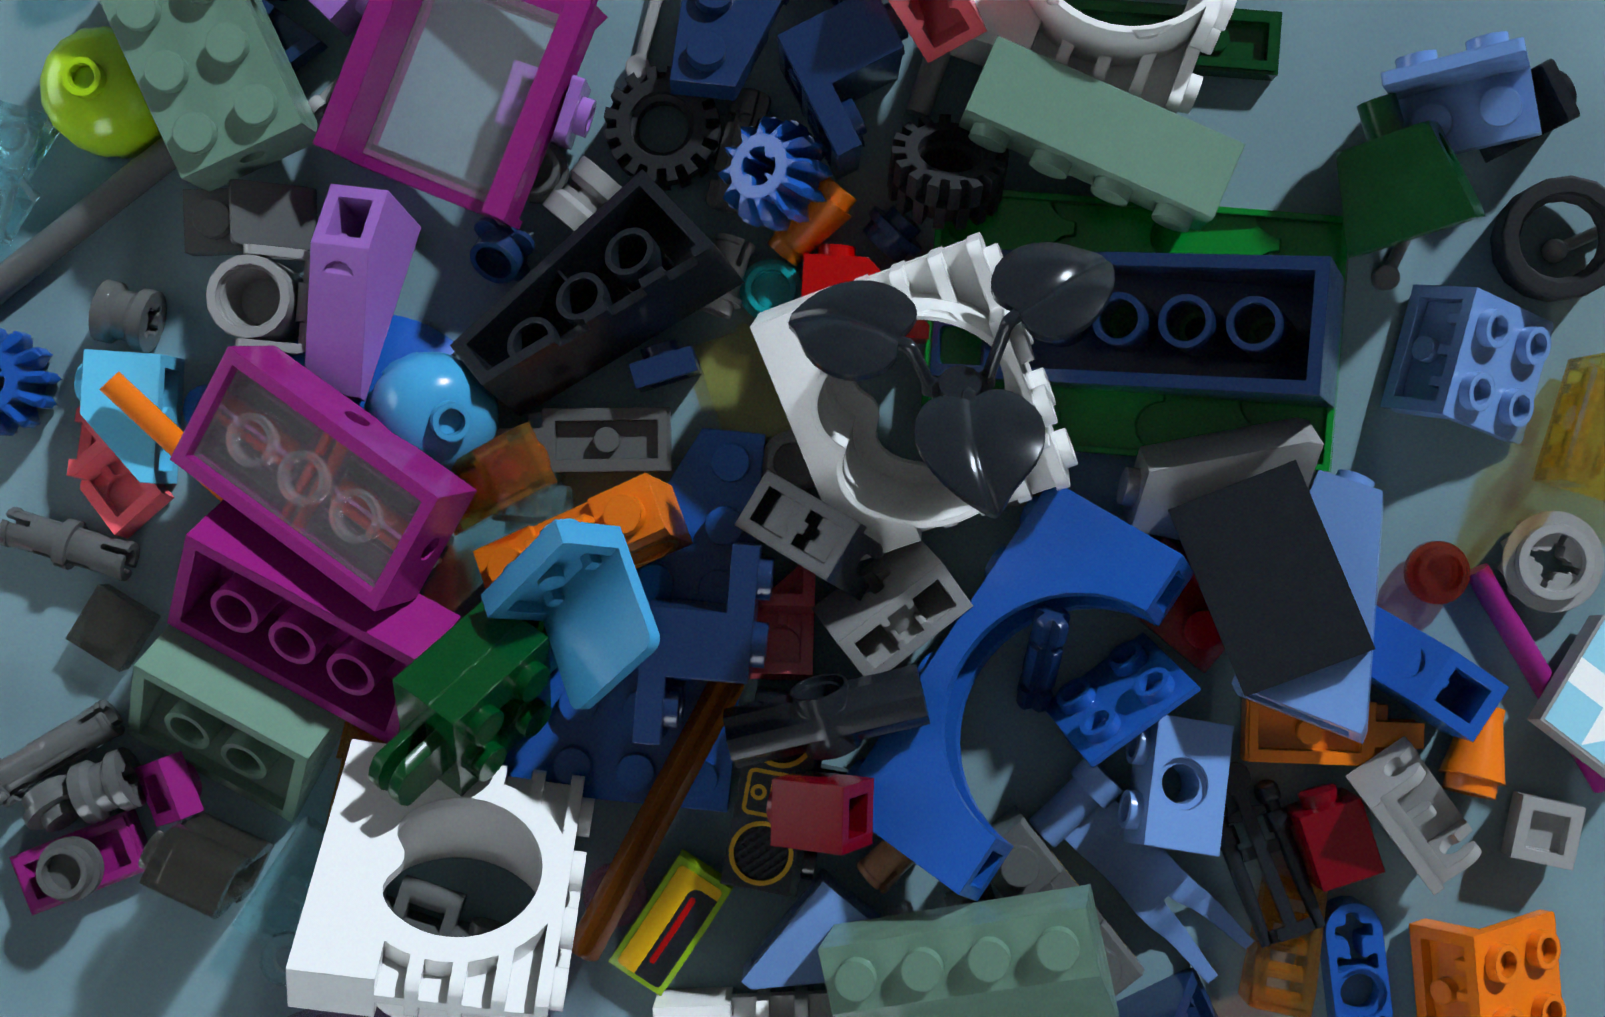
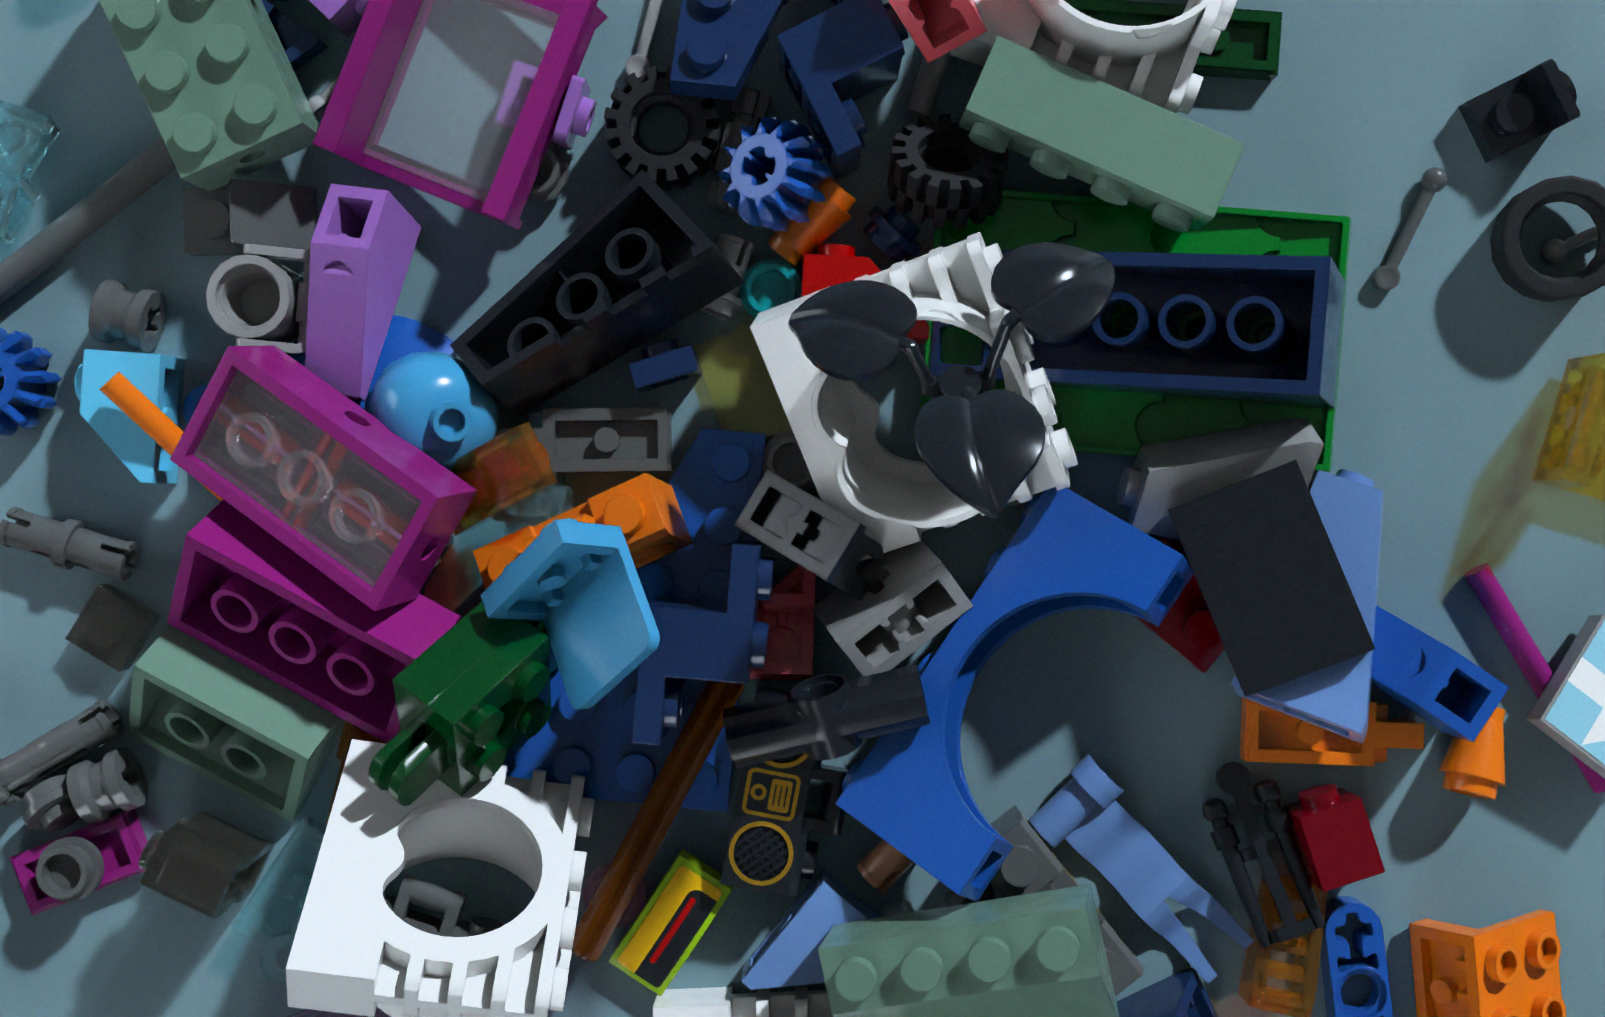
lime cylinder [39,26,162,159] -> none
coral slope [66,406,175,539] -> none
magenta plate [134,751,204,827] -> none
dark blue plate [470,217,535,284] -> none
light grey wheel [542,156,622,232] -> none
dark red brick [766,770,874,856] -> none
dark blue axle [1016,604,1070,713] -> none
blue hinge [1045,632,1201,768] -> none
medium blue brick [1118,715,1234,857] -> none
dark green torso [1336,93,1485,258] -> none
light grey hinge [1345,736,1482,895] -> none
medium blue bracket [1380,31,1542,154] -> none
medium blue bracket [1380,284,1554,444] -> none
clear red plate [1403,541,1470,604] -> none
light grey gear [1497,511,1604,613] -> none
light grey plate [1500,791,1587,871] -> none

